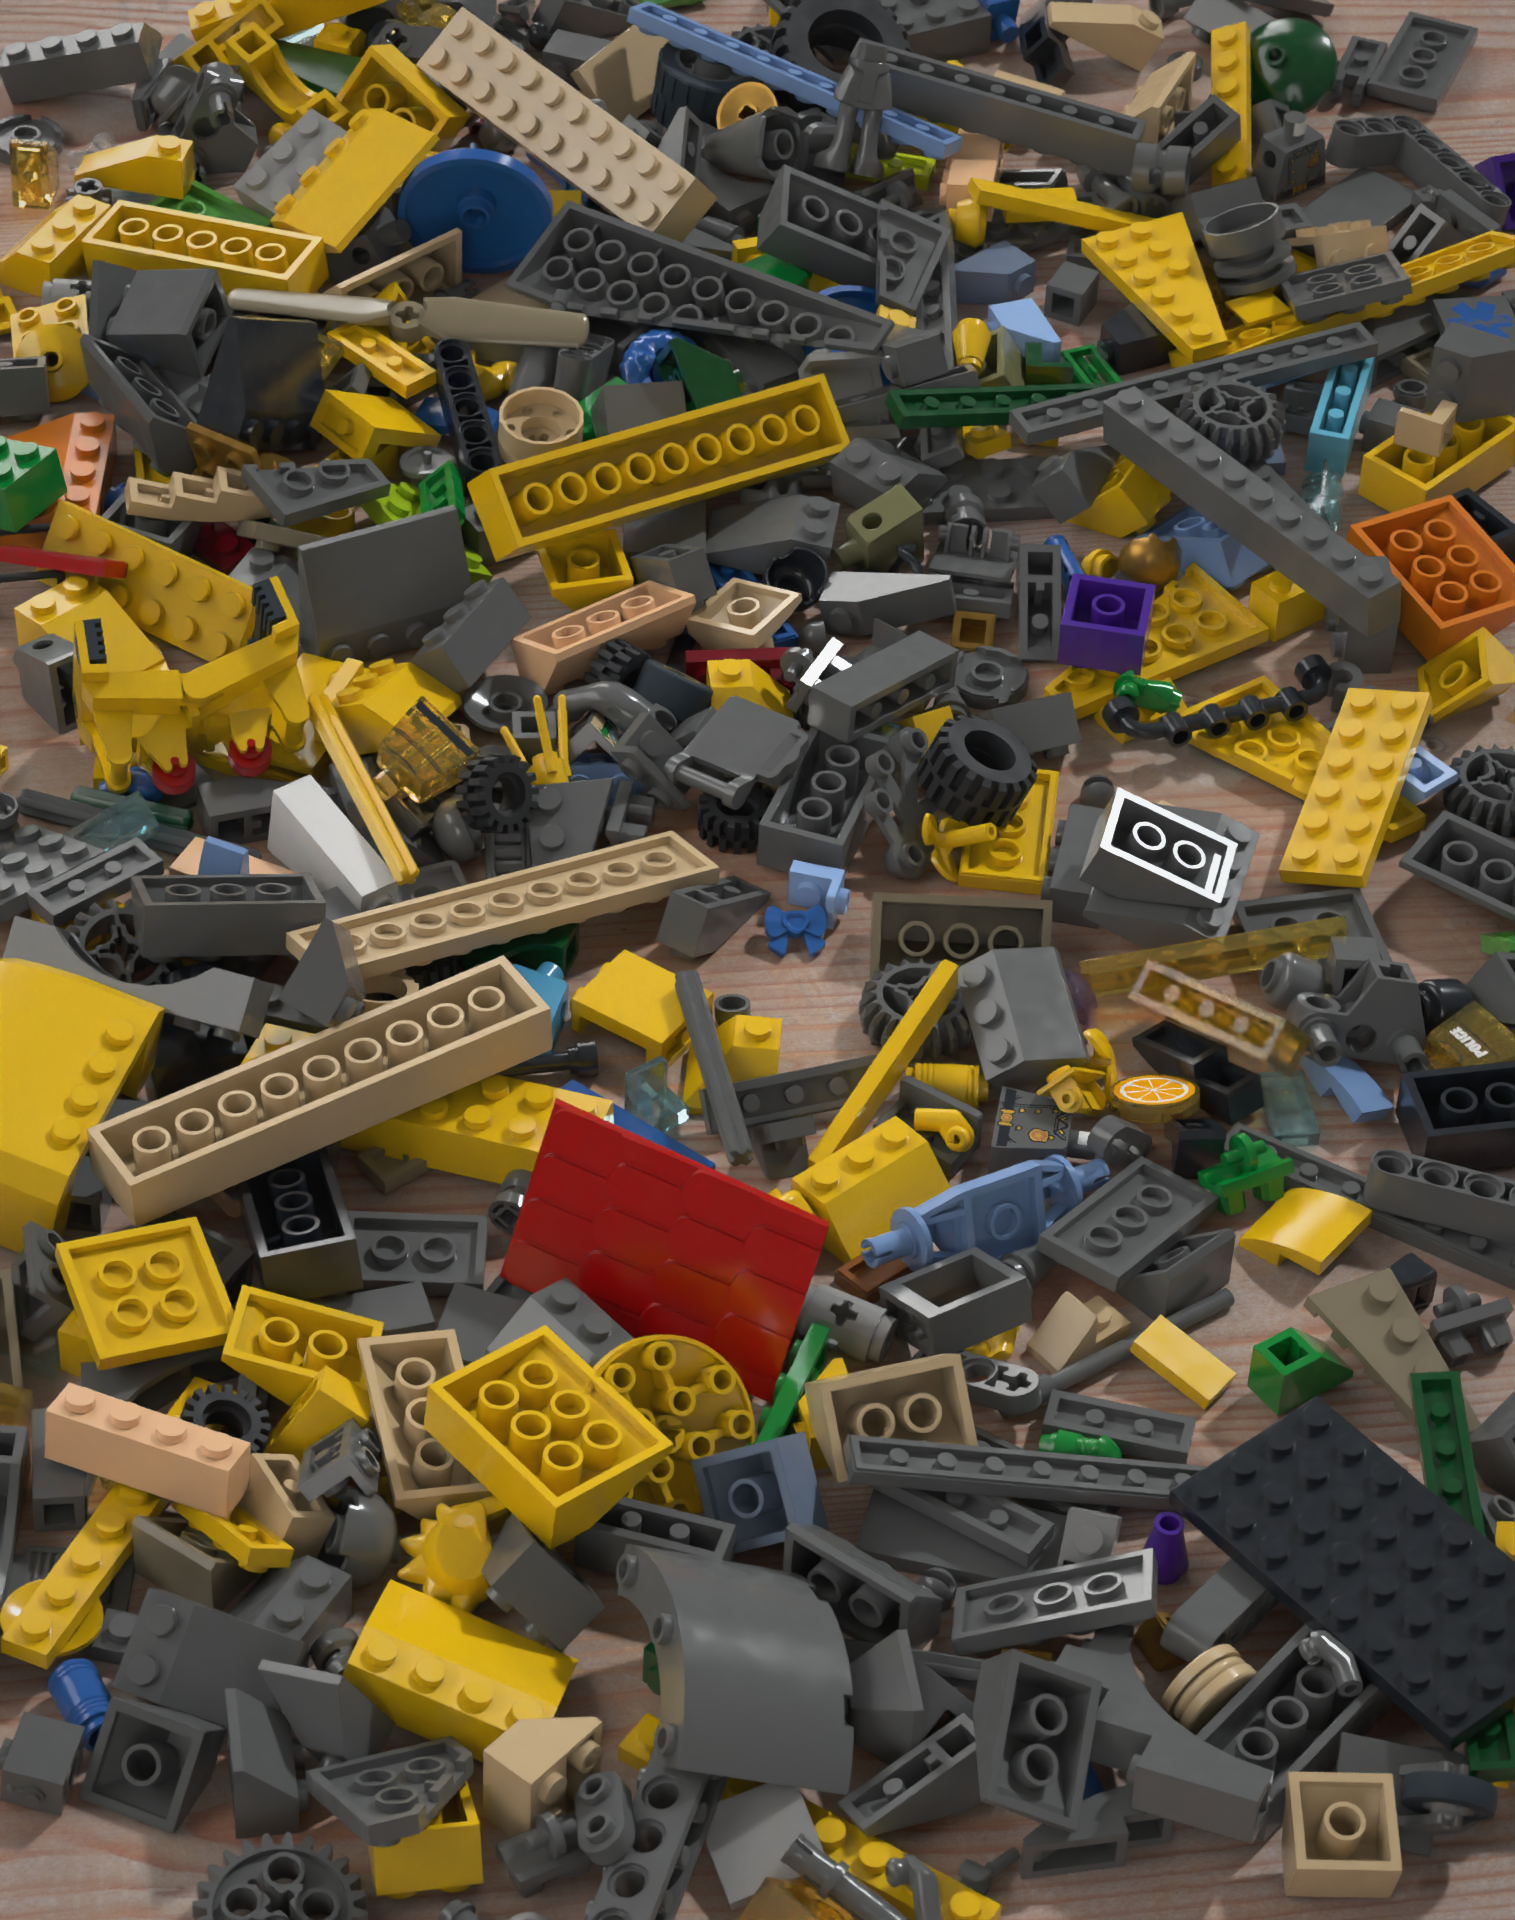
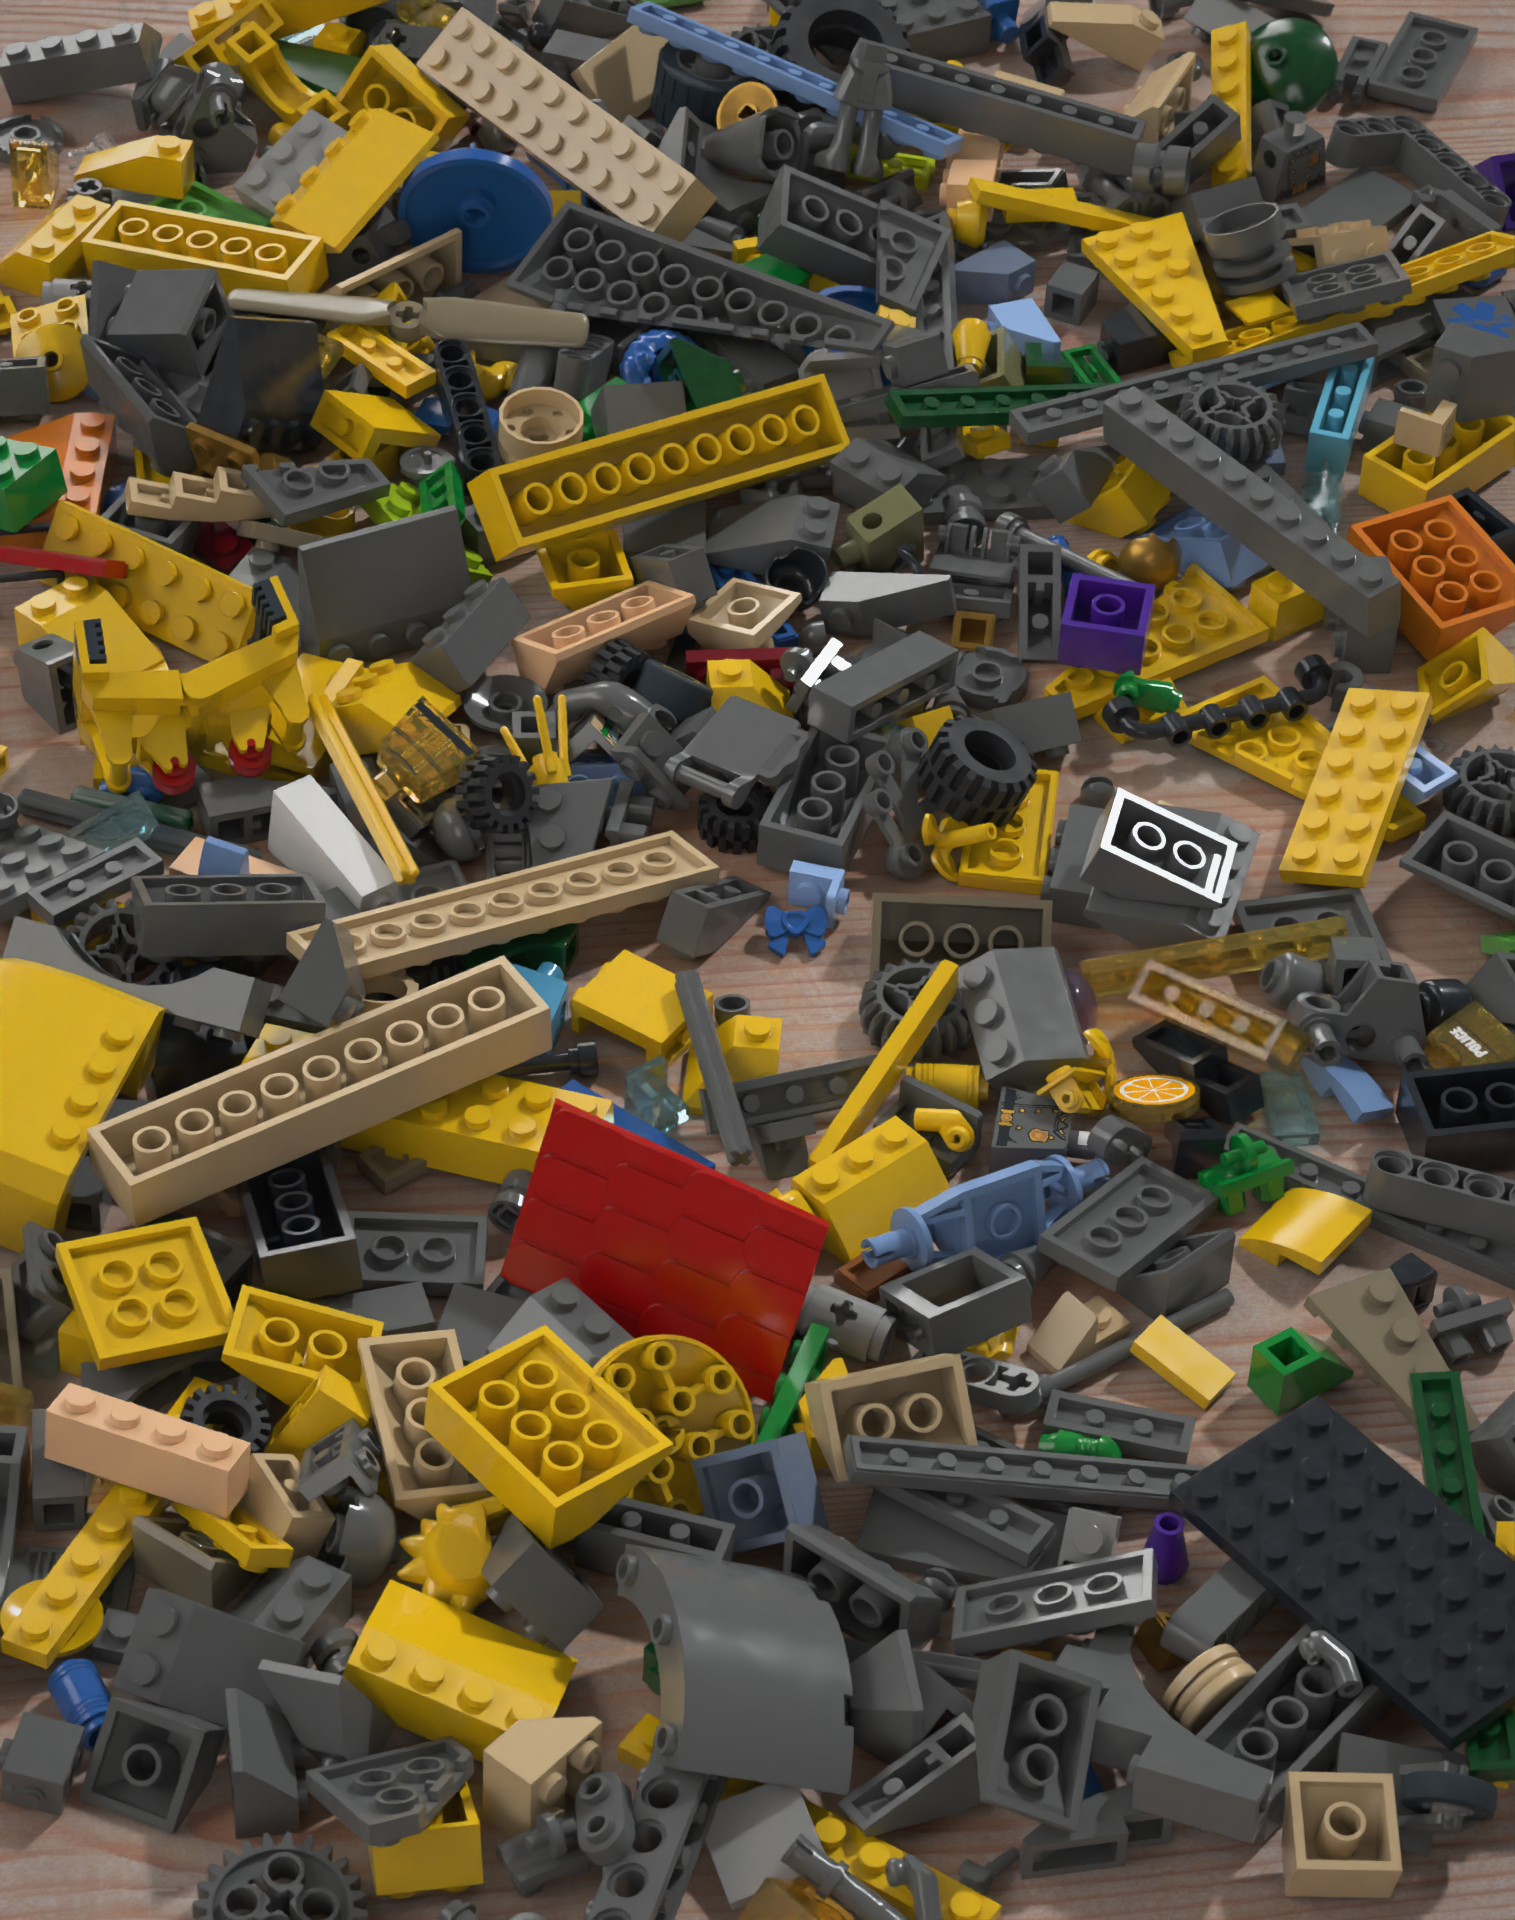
none -> dark grey piece [993,512,1136,582]

